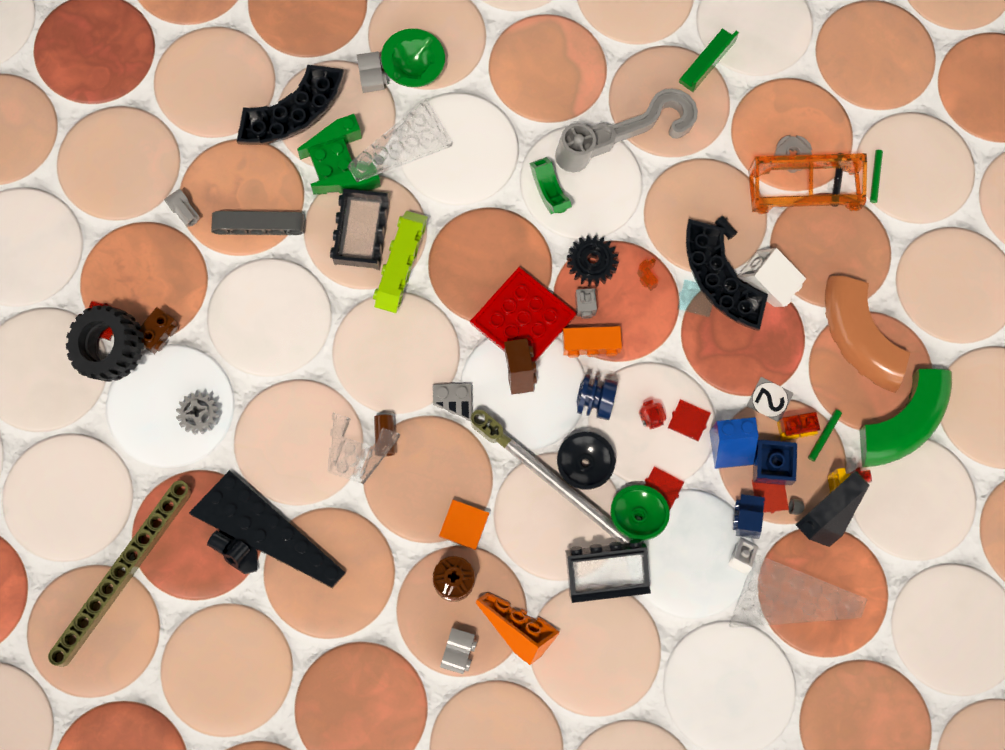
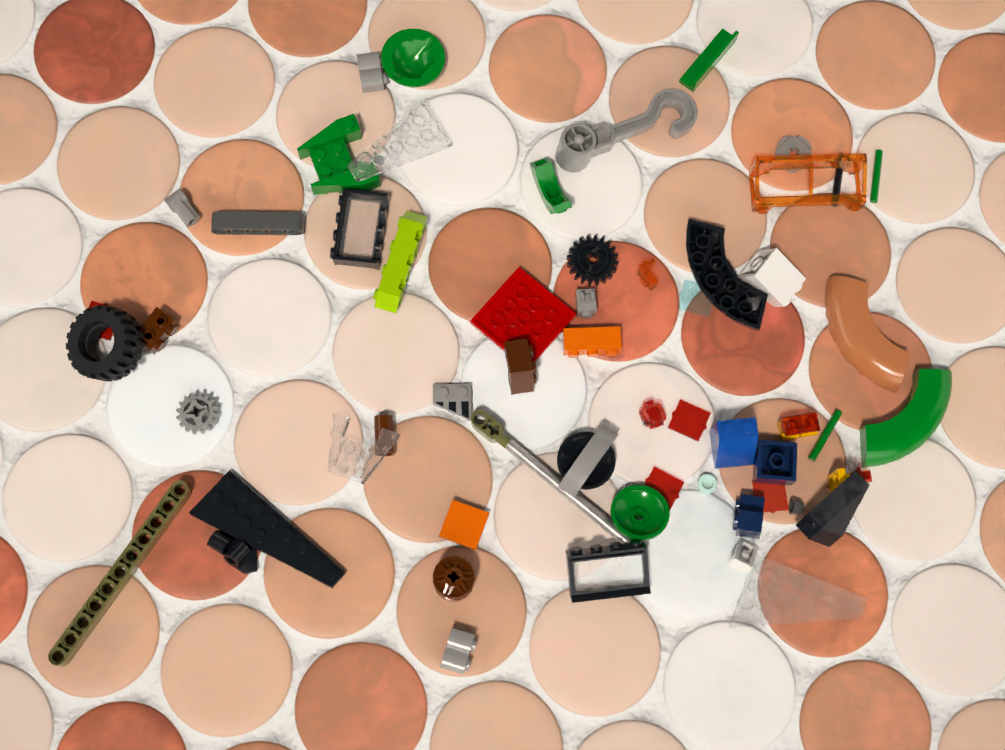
black brick [237,64,344,145] -> none
orange wedge [475,593,560,665] -> none
dark blue wheel [576,374,618,420] -> none
black pin [715,216,738,240] -> none
sticker [747,377,793,422] -> none
none -> light grey slope [558,423,619,498]
none -> light aqua tile [697,474,717,494]

